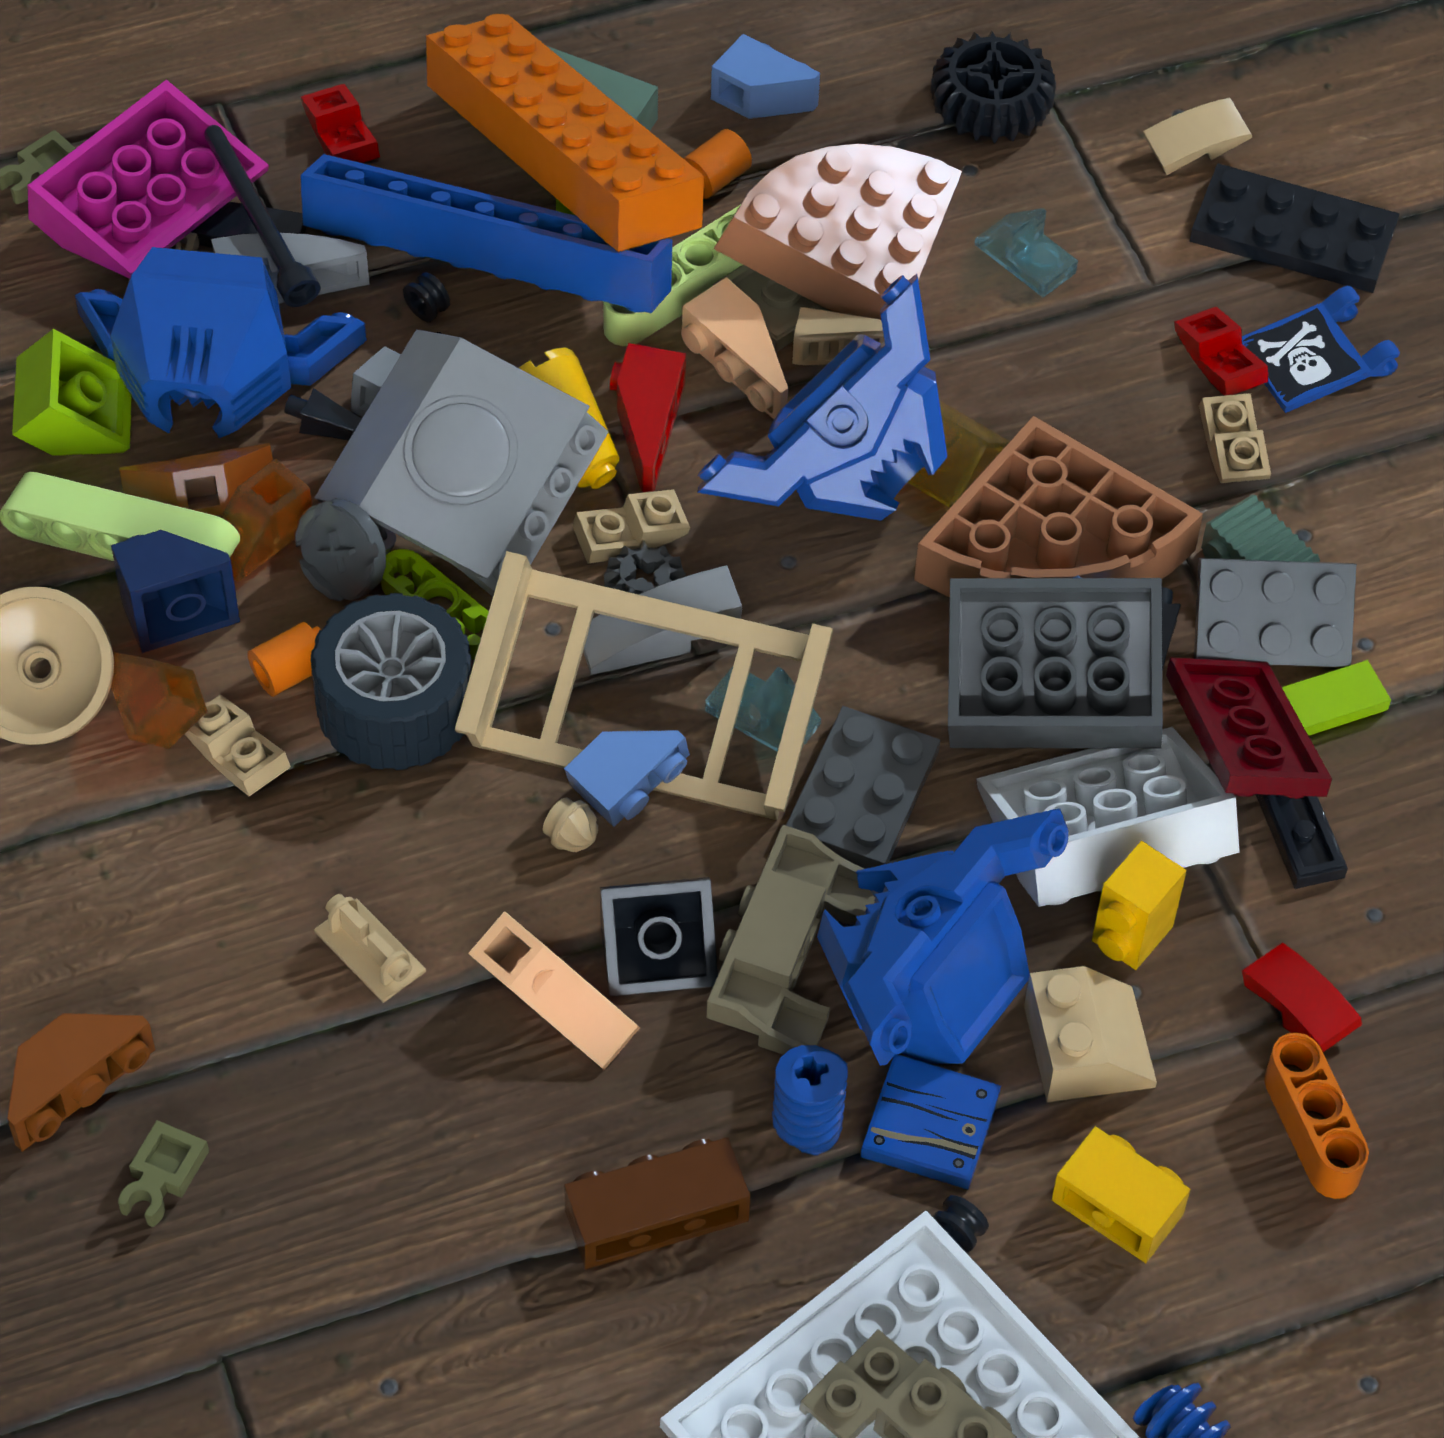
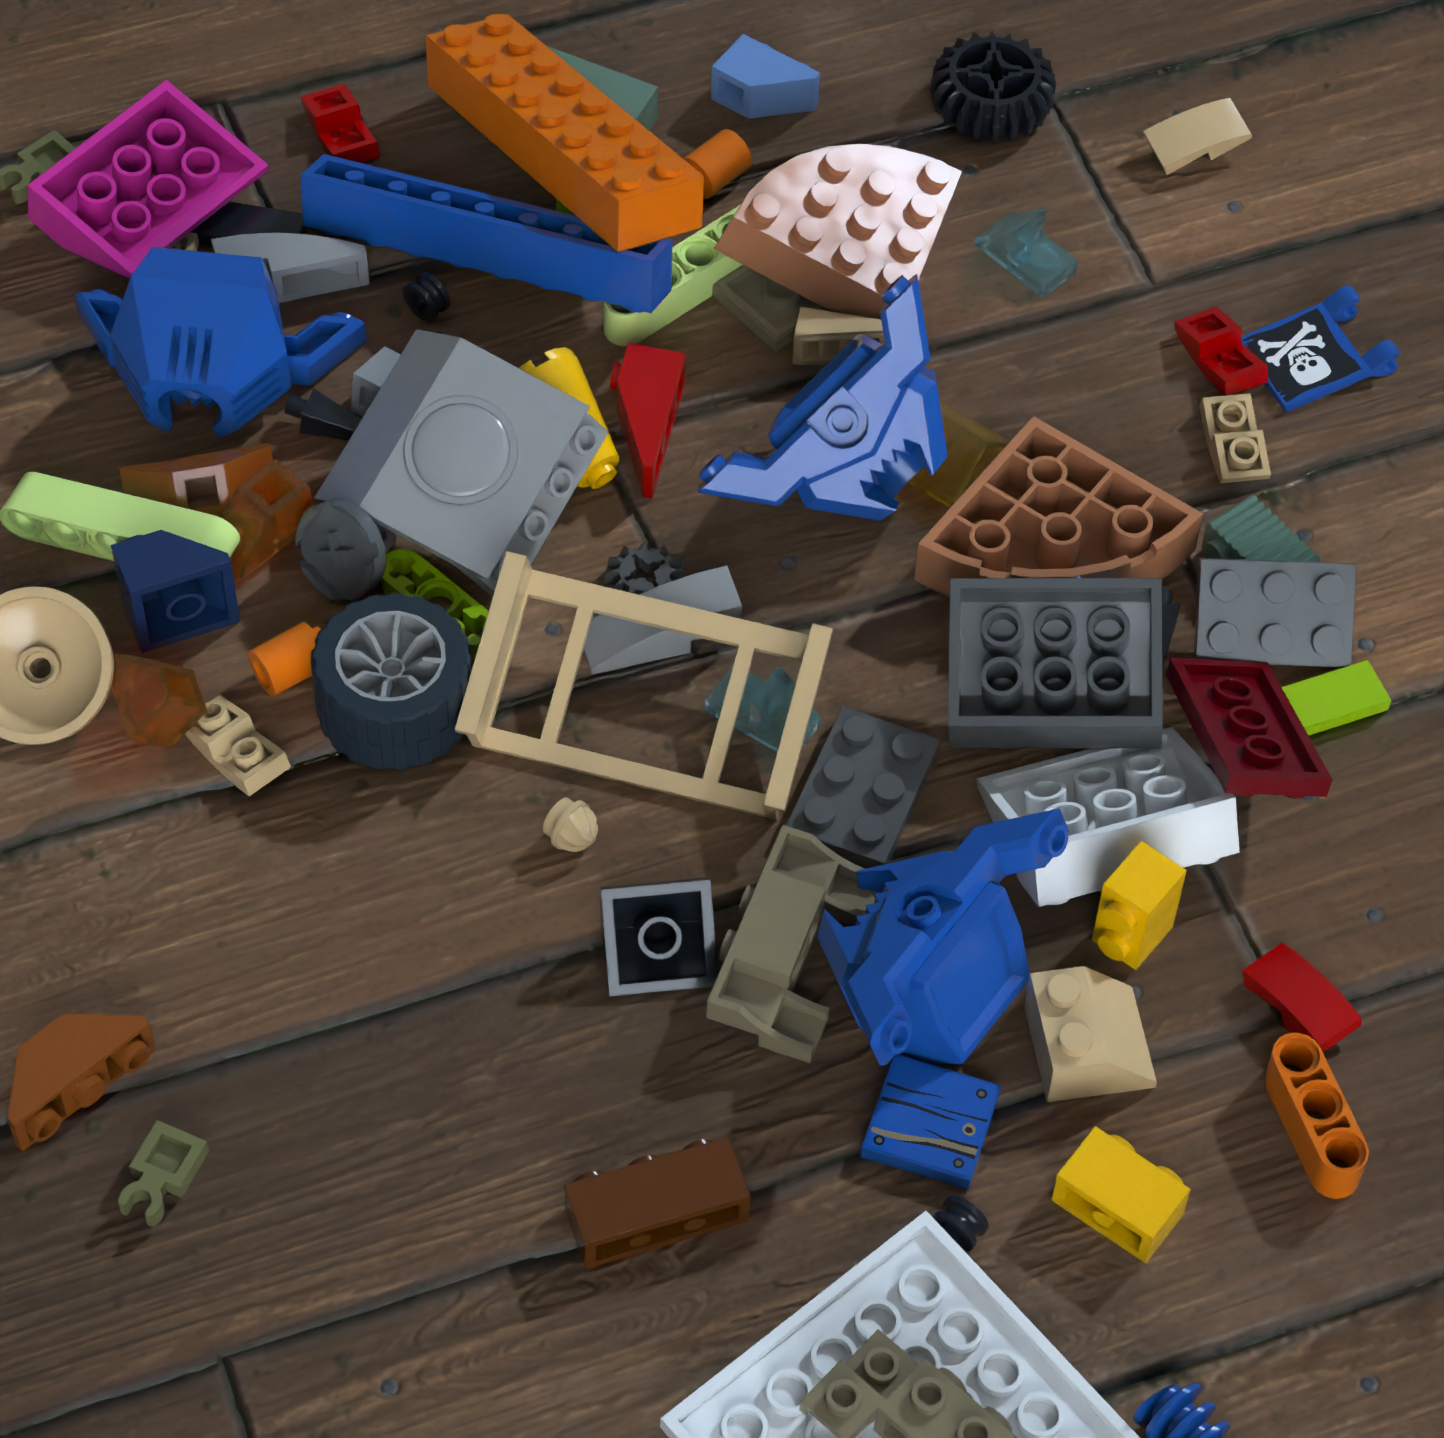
lime slope [12,329,132,456] -> none
black piece [204,125,321,307] -> none
tan hinge [314,894,426,1003] -> none
light nougat slope [468,911,640,1070] -> none
medium blue slope [564,730,690,827] -> none
tan slope [572,489,690,564] -> none
light nougat slope [681,277,788,419] -> none
blue piece [772,1045,848,1155] -> none
black plate [1189,163,1400,293] -> none
black tile [1255,794,1348,889] -> none

